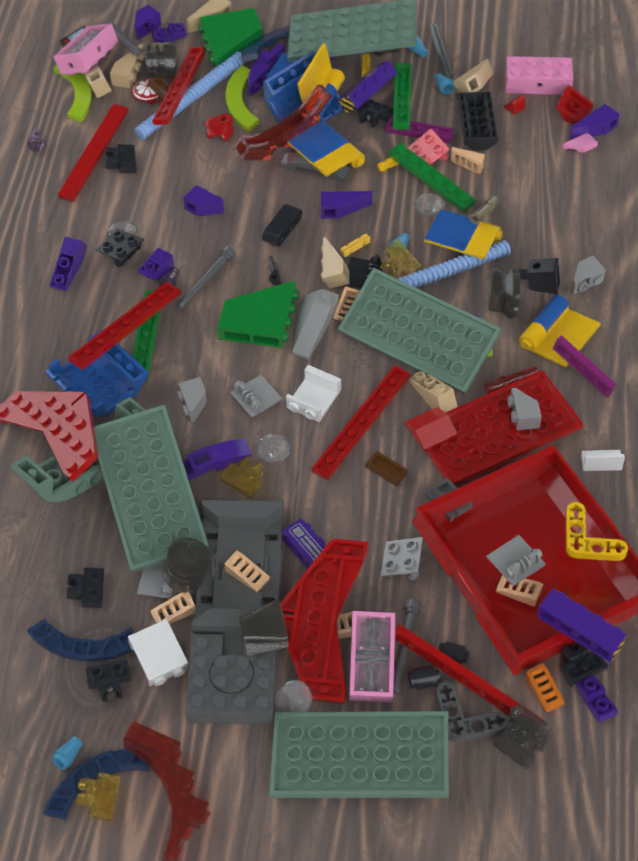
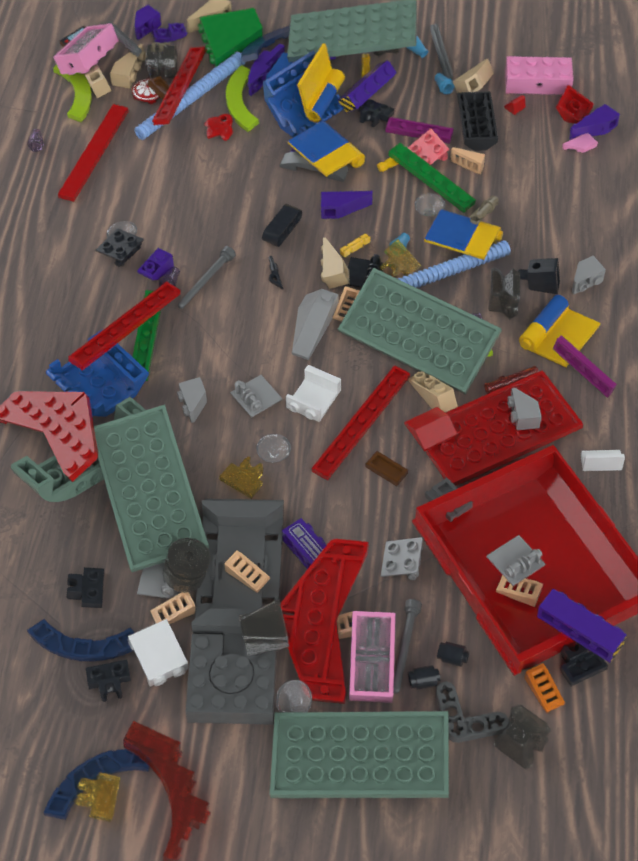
dark purple slope [49,236,87,291] -> none
dark azure cone [52,737,83,770] -> none
black plate [105,144,137,173] -> none
dark purple slope [183,185,224,216] -> none
dark purple slope [183,438,252,481] -> none
green slope [217,281,299,348] -> none
clear red arch [233,84,332,160] -> none
green plate [393,63,412,130] -> none
red tile [395,624,543,733] -> none
yellow beam [566,502,628,561] -> none
dark purple slope [575,674,617,723] -> none

